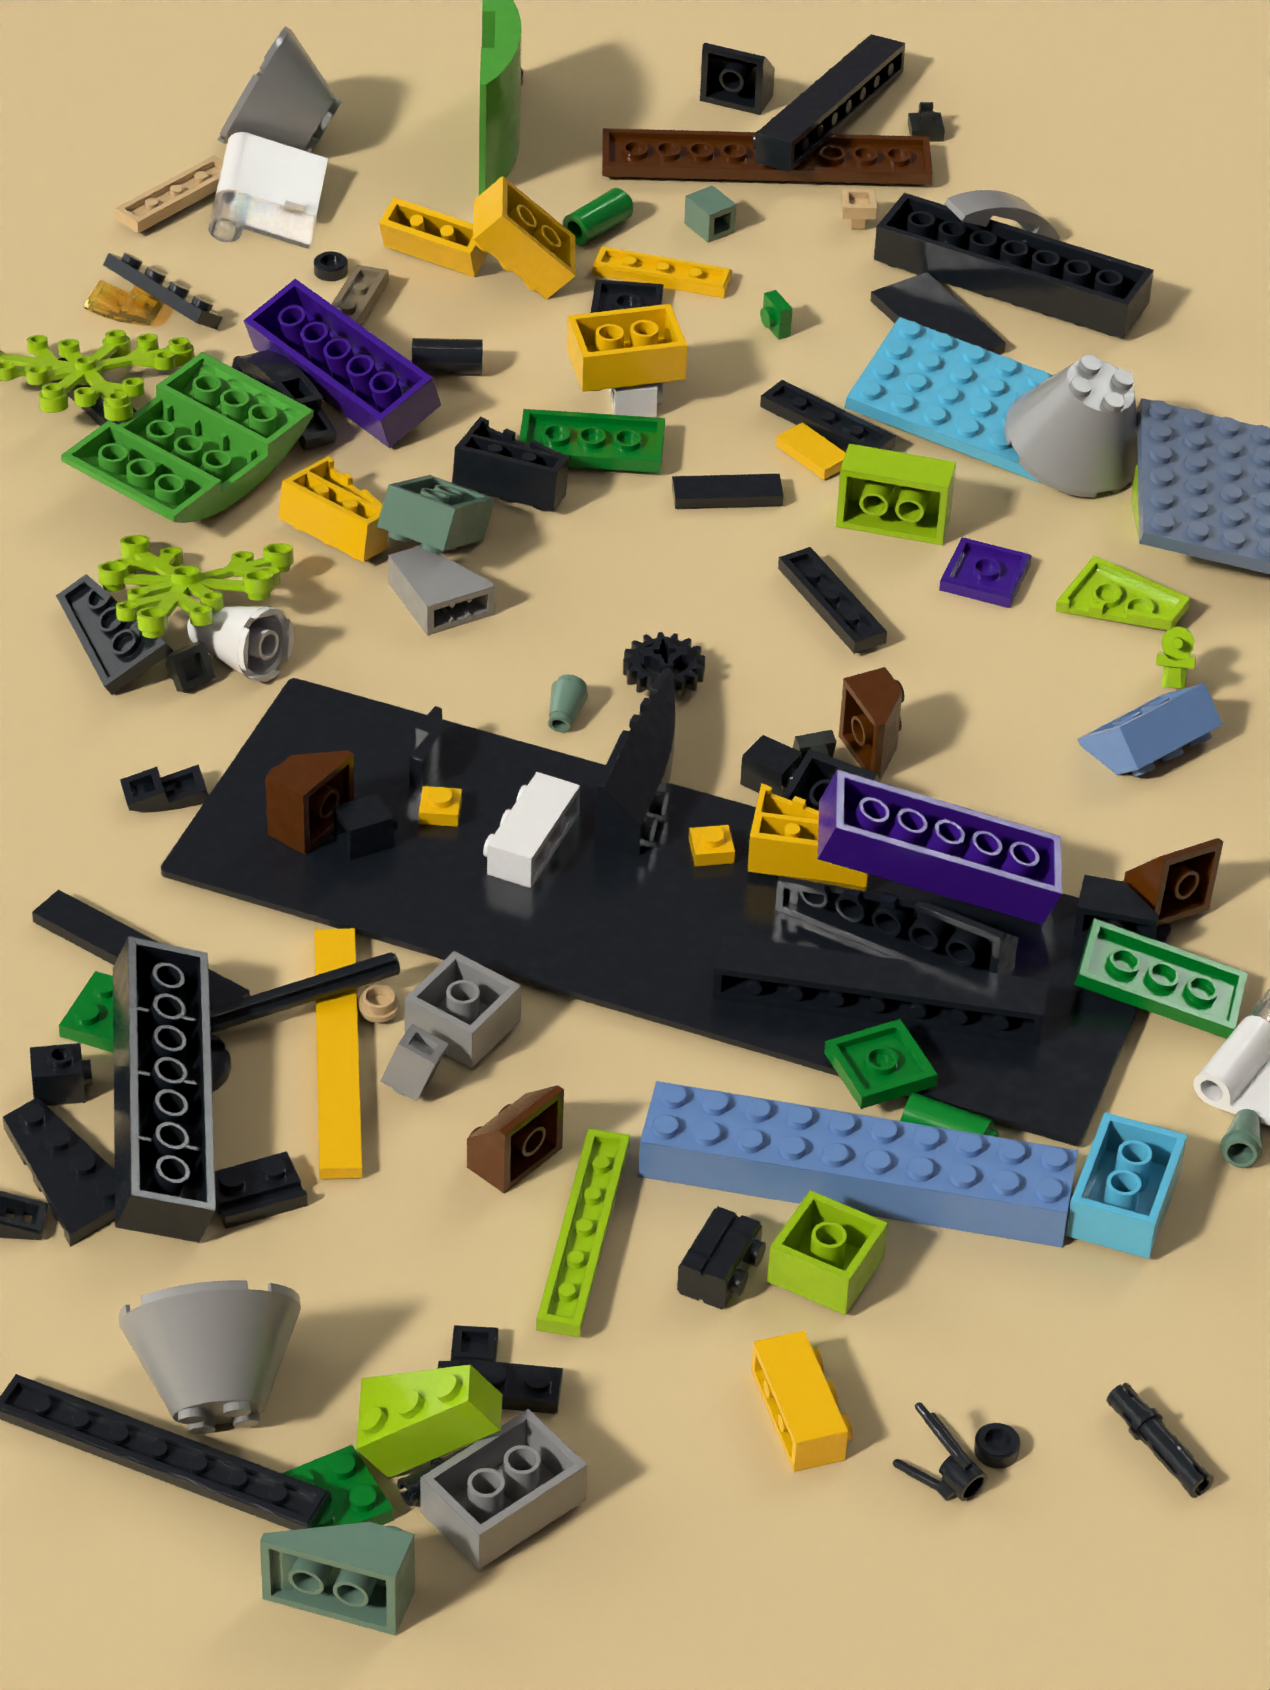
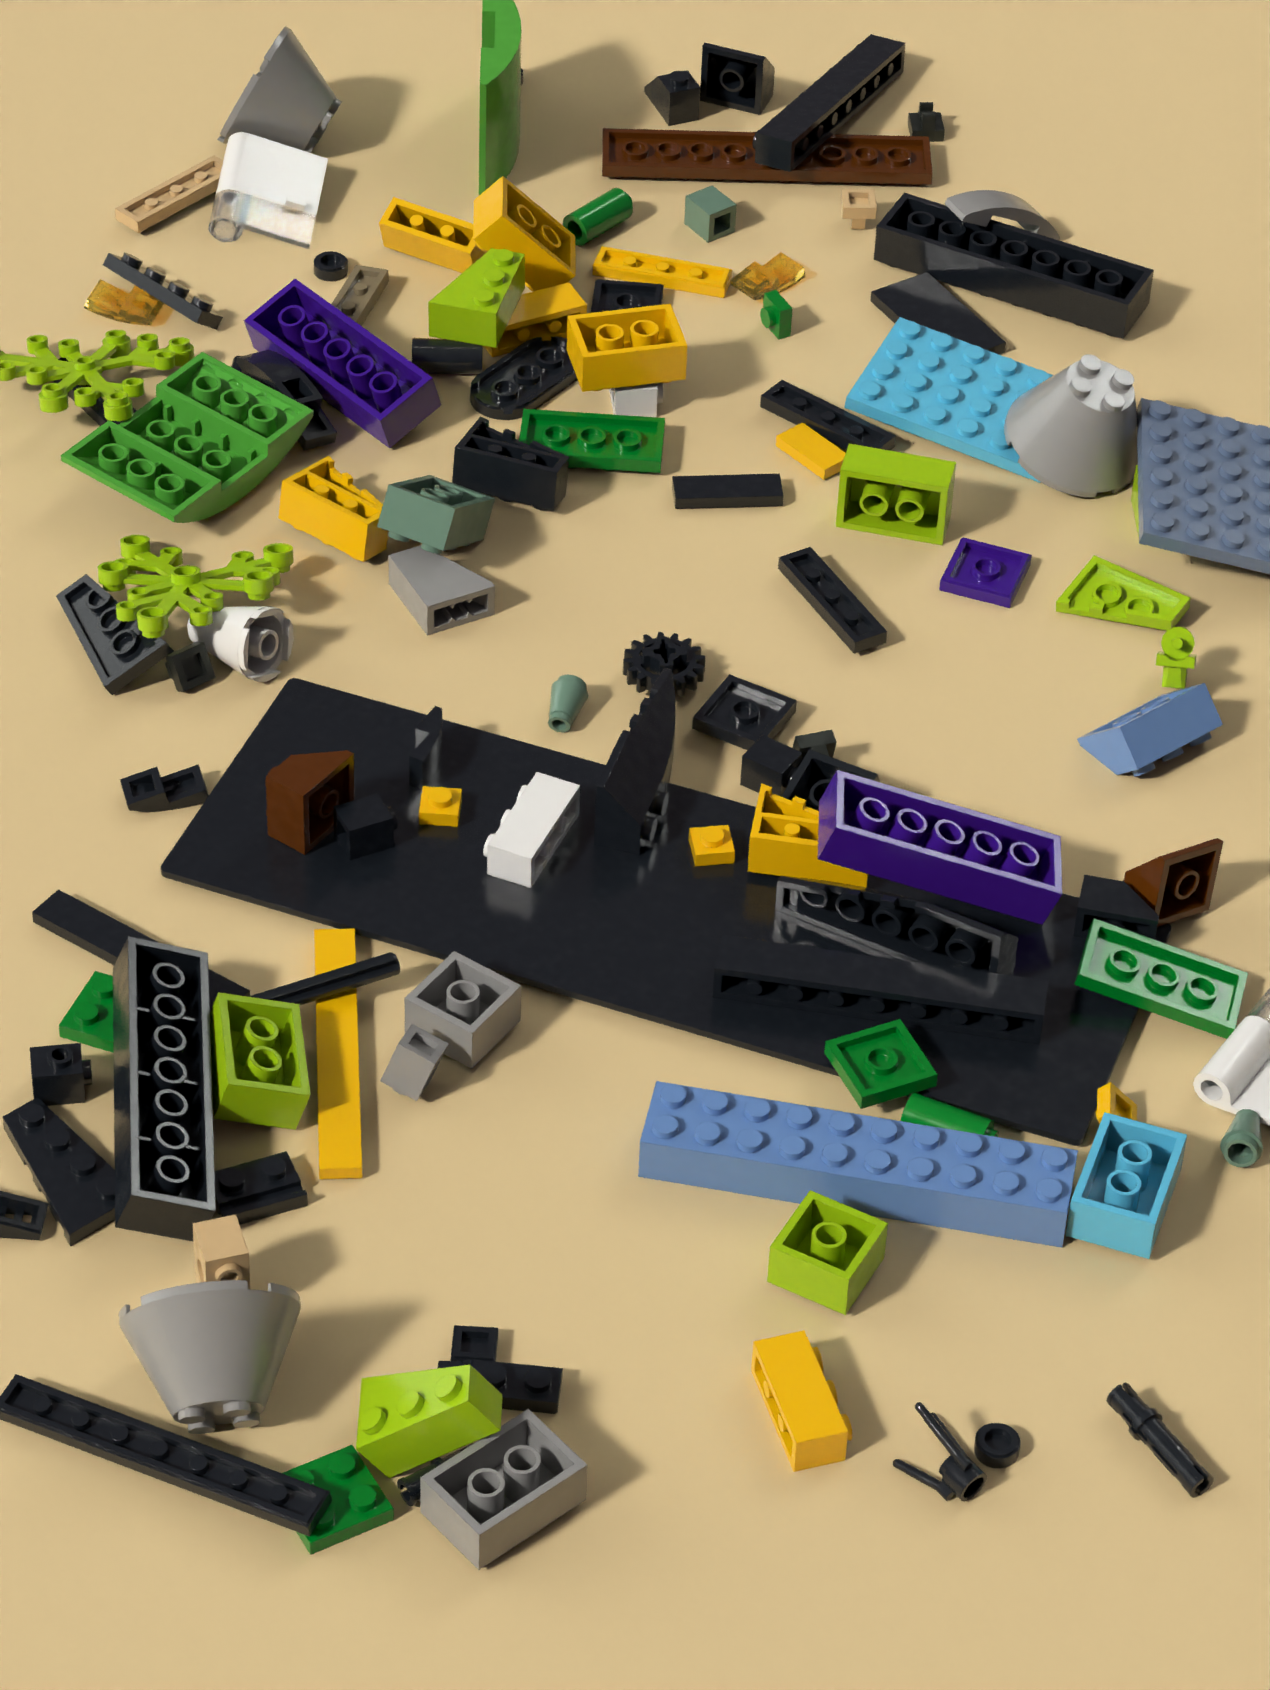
sand green slope [260,1522,415,1636] -> none
tan plate [358,984,399,1023] -> none
reddish brown slope [467,1085,564,1193] -> none
lime plate [536,1128,630,1338] -> none
black brick [677,1206,766,1310] -> none
reddish brown slope [839,667,905,781] -> none
none -> tan brick [193,1214,250,1289]
none -> lime brick [210,992,311,1130]
none -> lime wedge [428,248,525,348]
none -> black tile [470,336,578,420]
none -> yellow brick [484,282,587,357]
none -> black slope [644,70,700,126]
none -> black plate [692,674,797,750]
none -> clear yellow slope [730,252,806,300]
none -> yellow plate [1096,1082,1137,1124]

